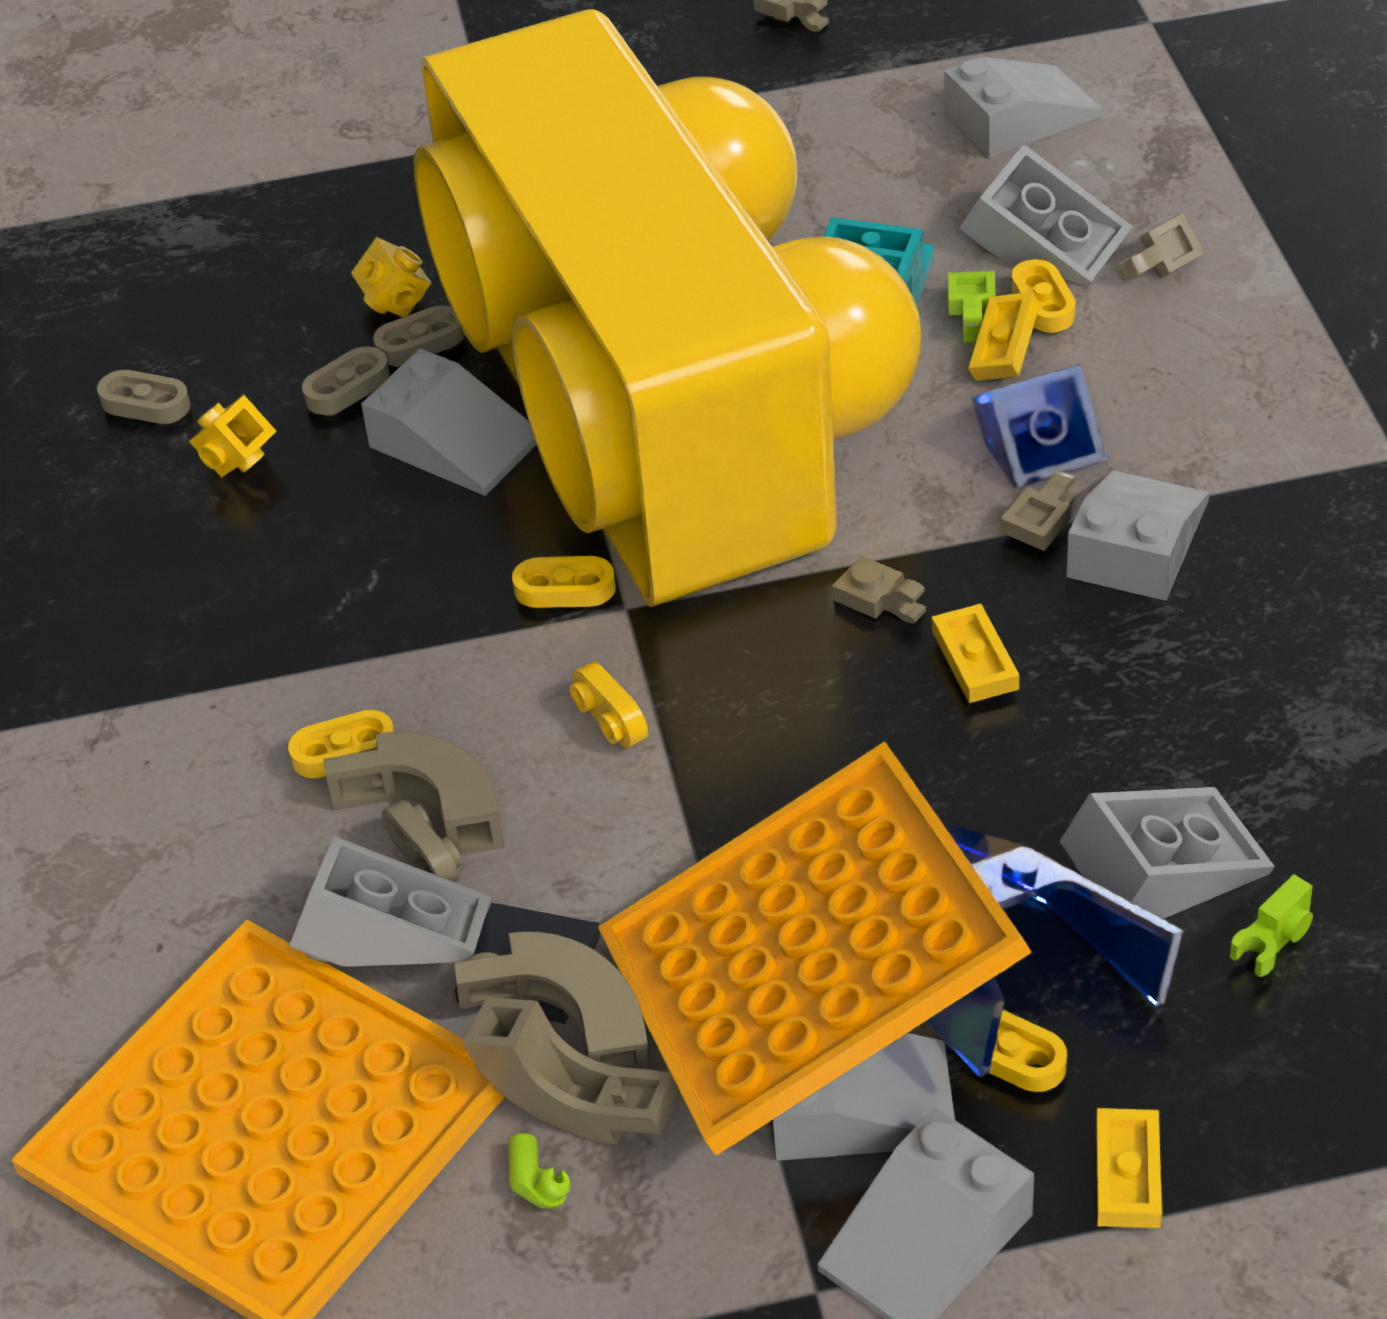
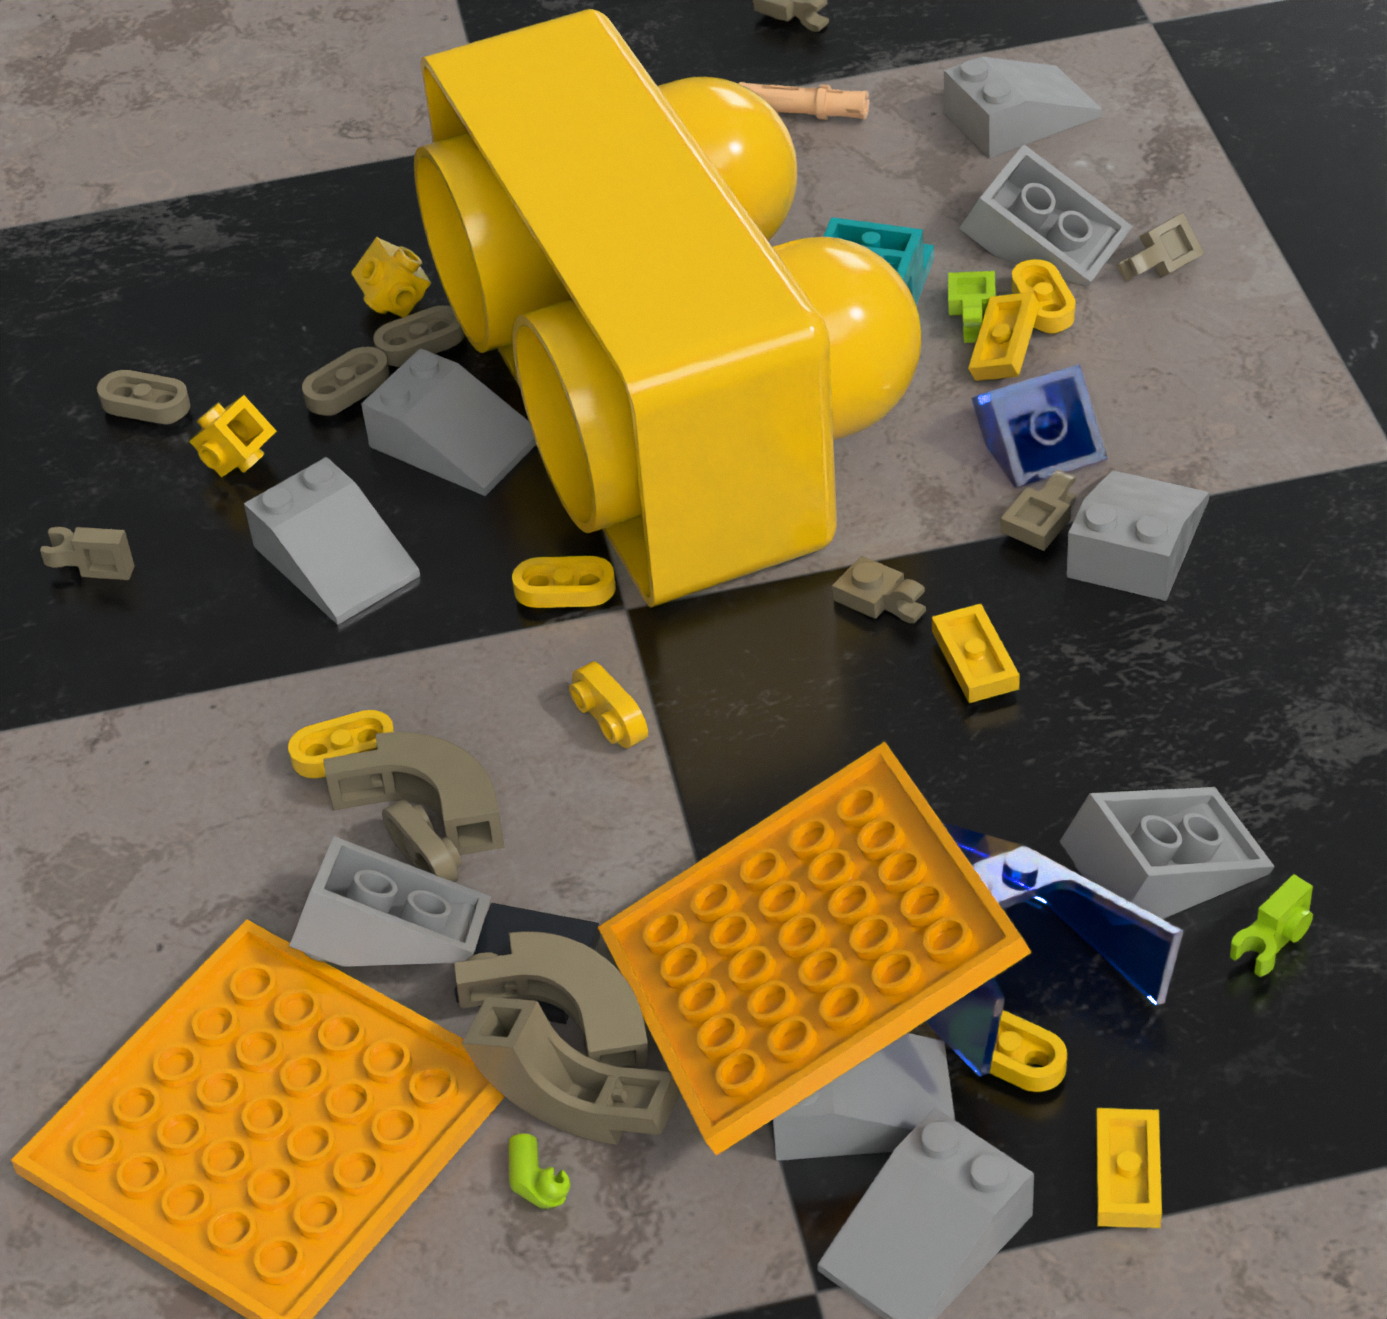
none -> dark tan plate [40,527,135,580]
none -> light grey slope [244,457,420,625]
none -> light nougat pin [739,82,869,120]

